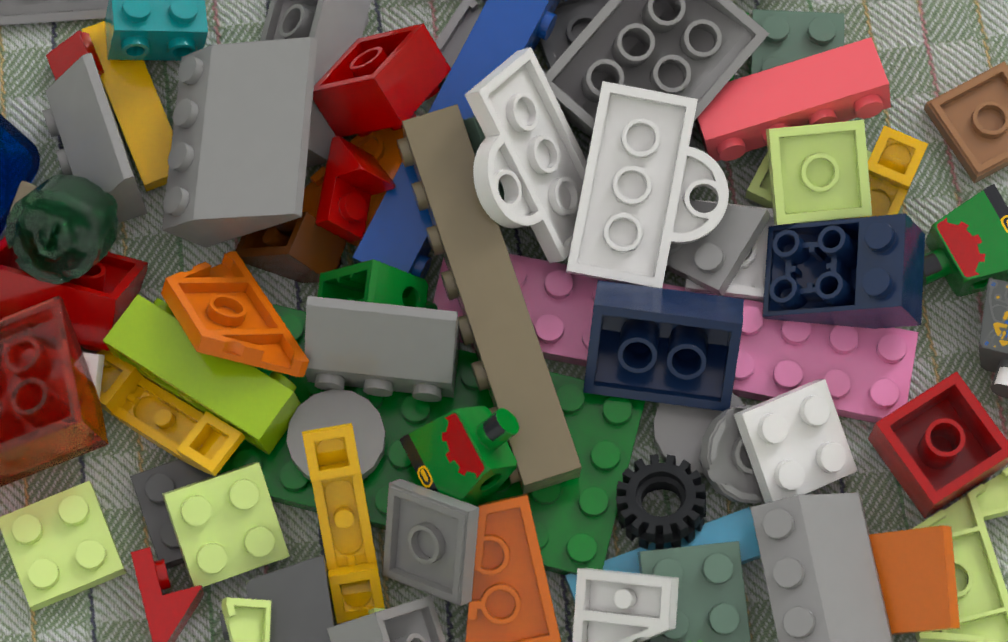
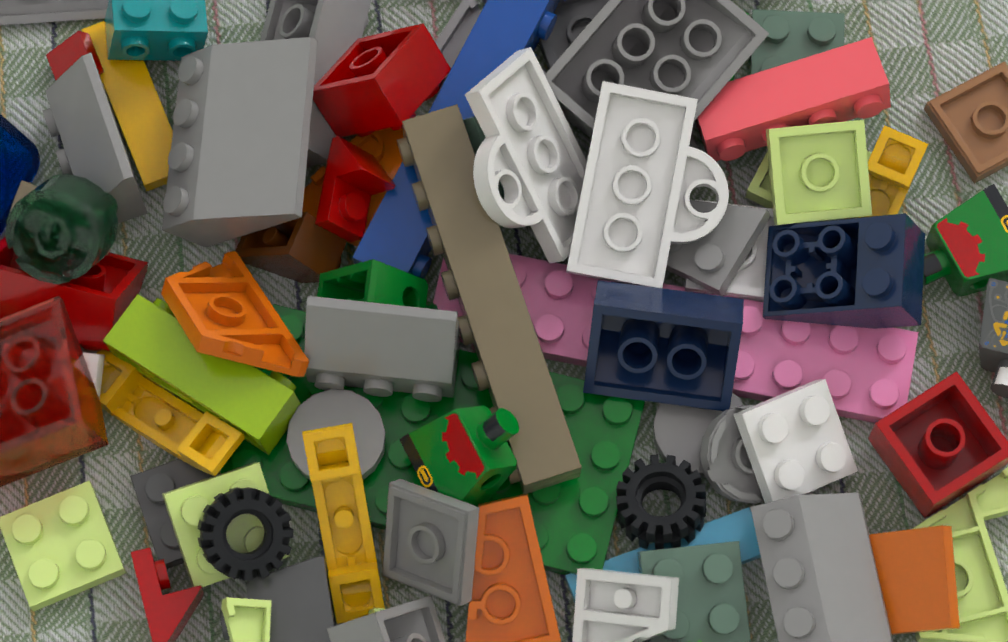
none -> black tyre [197,487,294,581]

